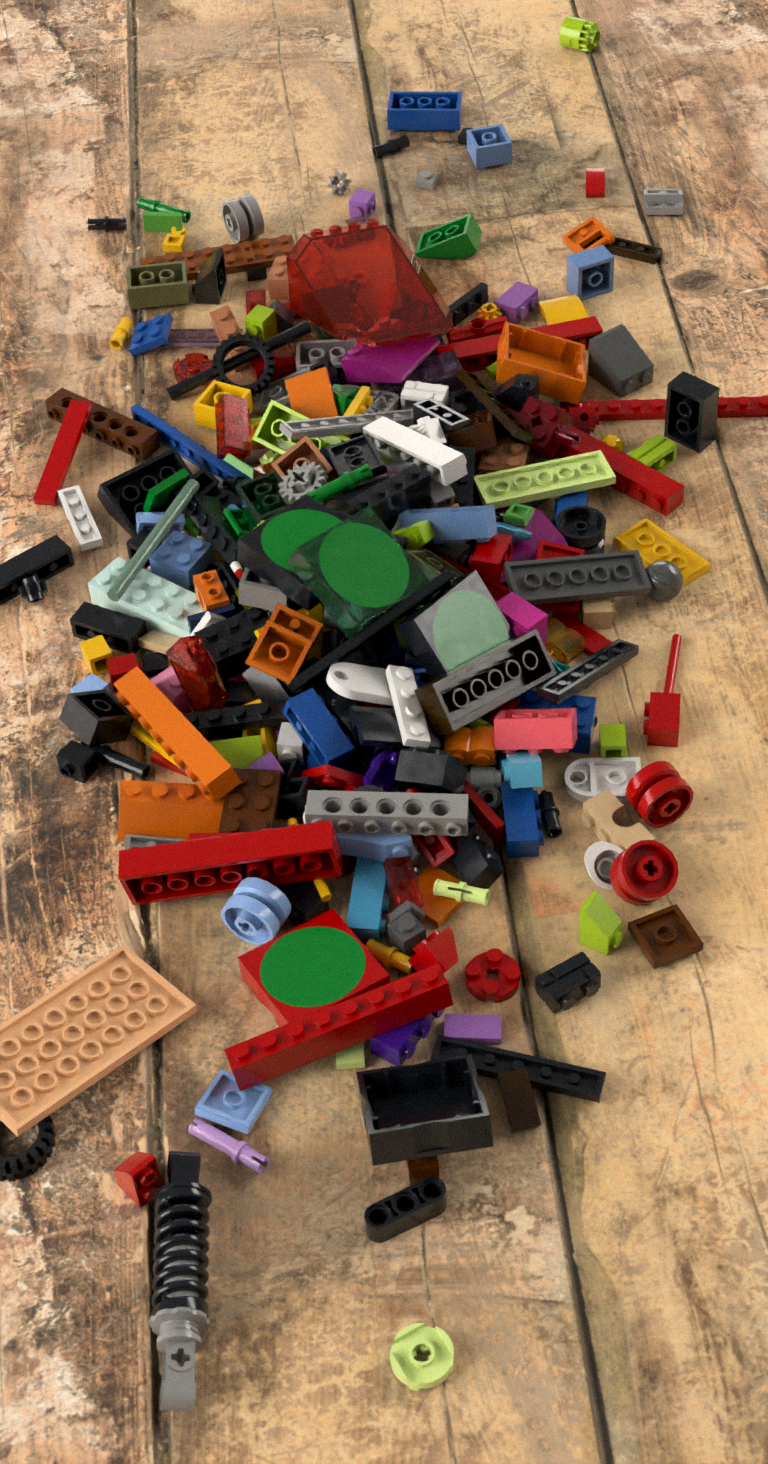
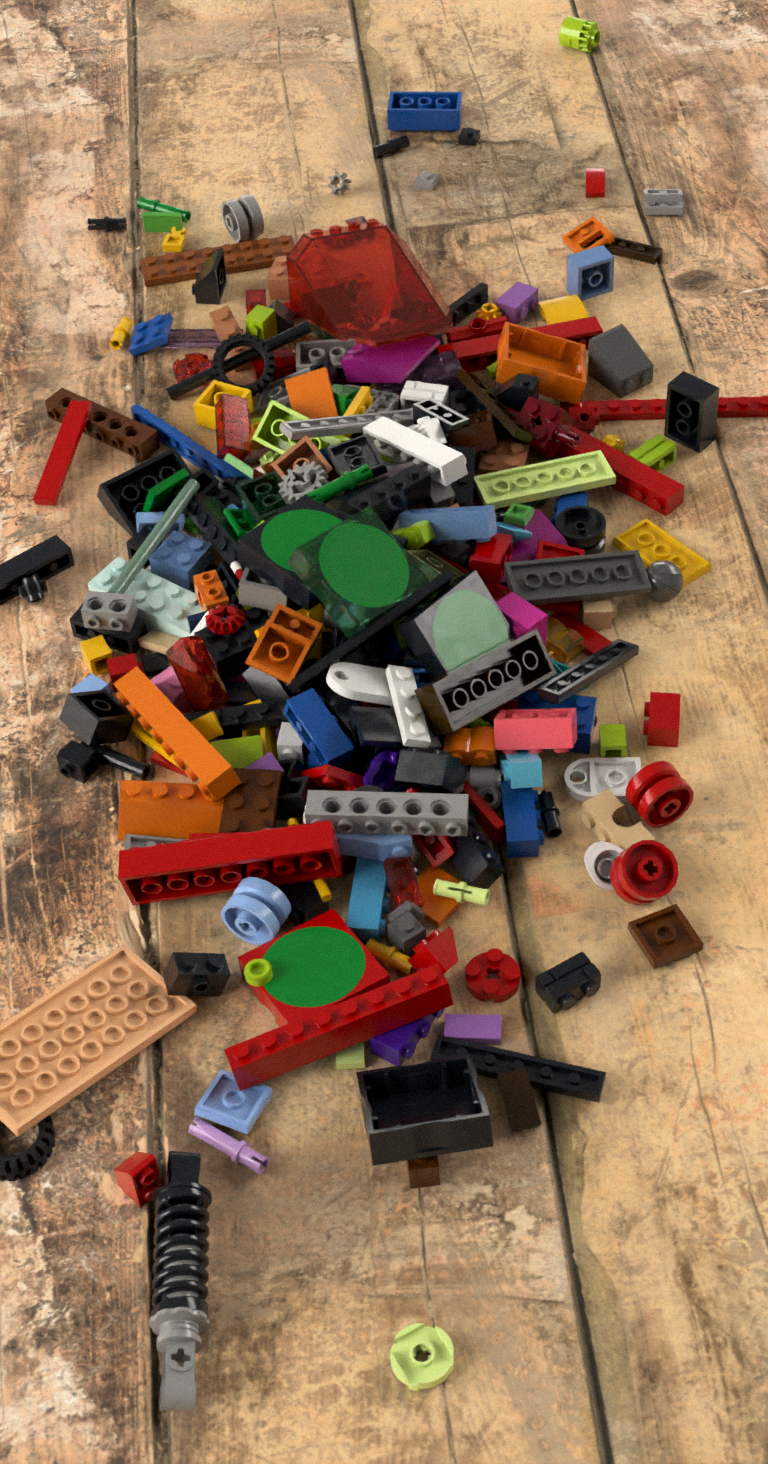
white plate [57,485,103,551] -> none
olive brick [126,261,190,309] -> none
black slope [245,265,267,281] -> none
medium lavender brick [348,189,376,220] -> none
black beam [364,1177,447,1243] -> none
green slope [415,213,482,259] -> none
medium blue brick [467,124,512,169] -> none
lime slope [579,890,624,956] -> none
red bar [663,634,682,693] -> none
none -> light grey brick [81,591,138,632]
none -> black brick [162,952,231,997]
none -> yellow tile [190,711,224,741]
none -> red gear [205,603,245,635]
none -> lime tile [244,959,273,986]

